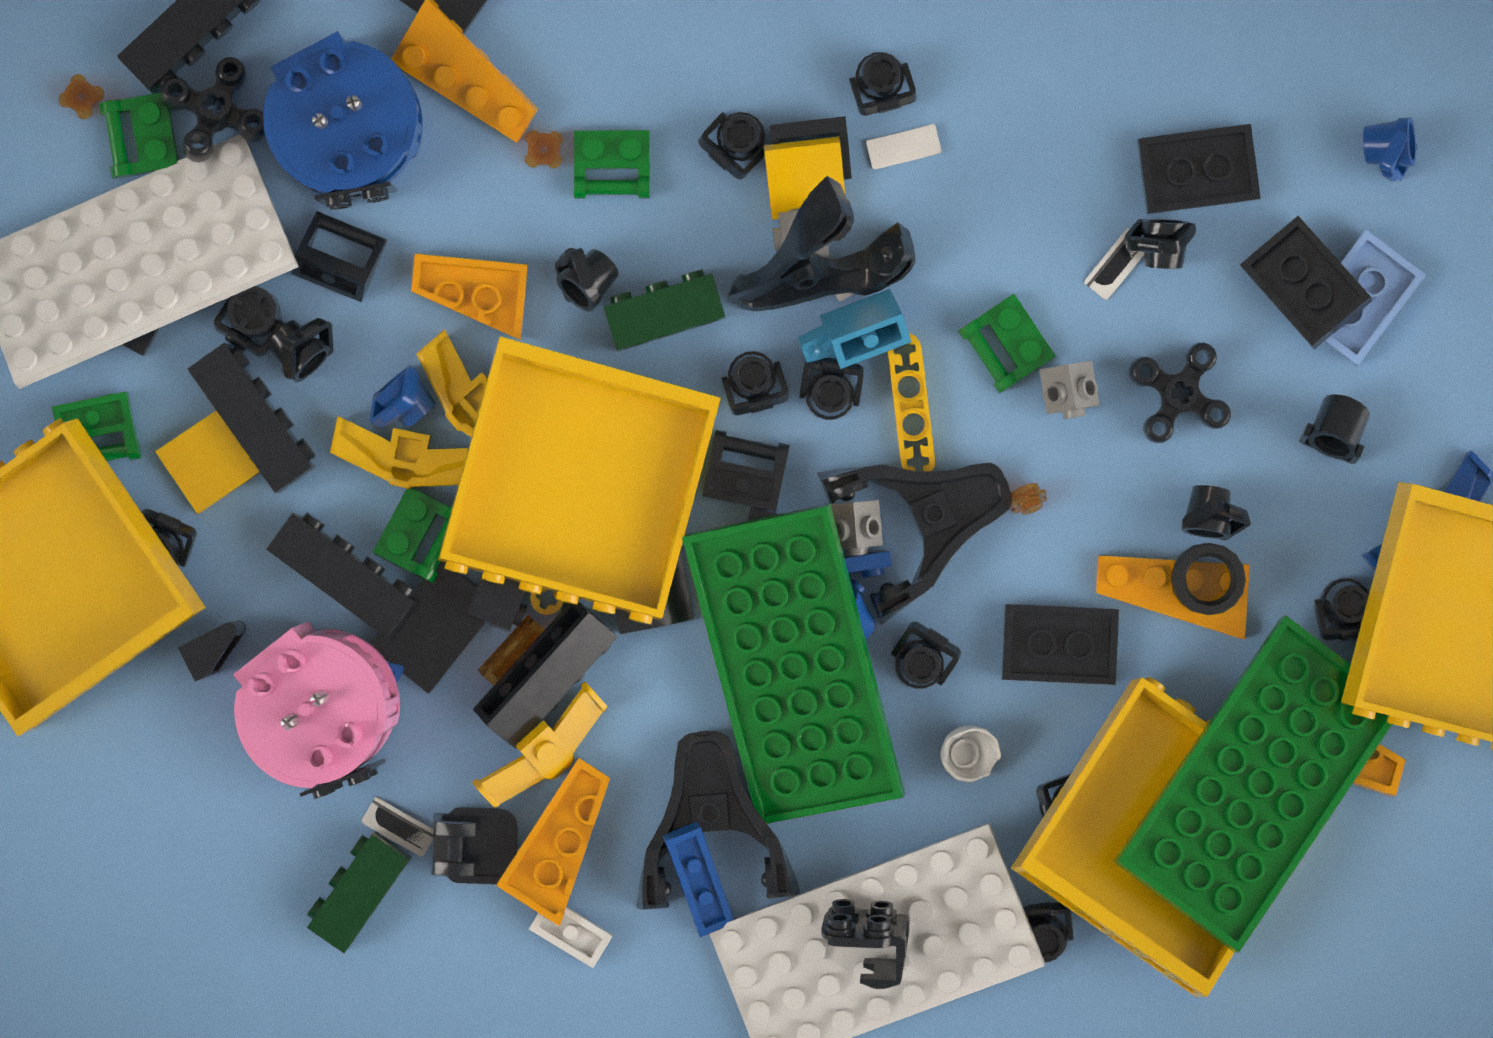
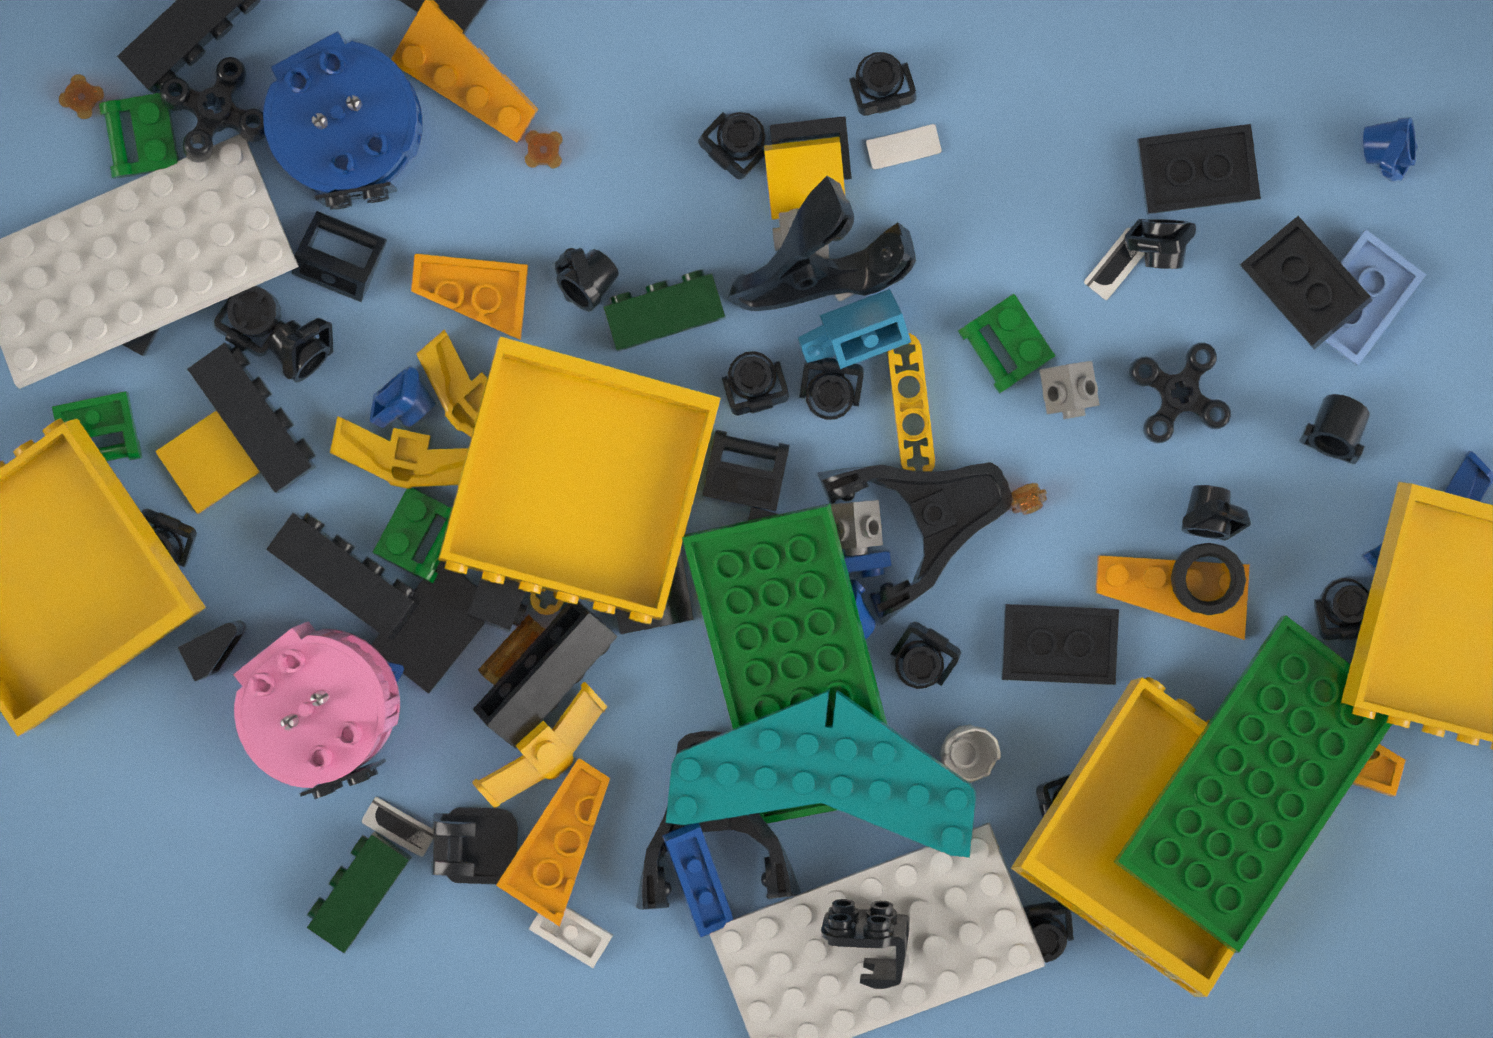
green plate [574,130,650,199] -> none
none -> teal wing [666,689,976,858]

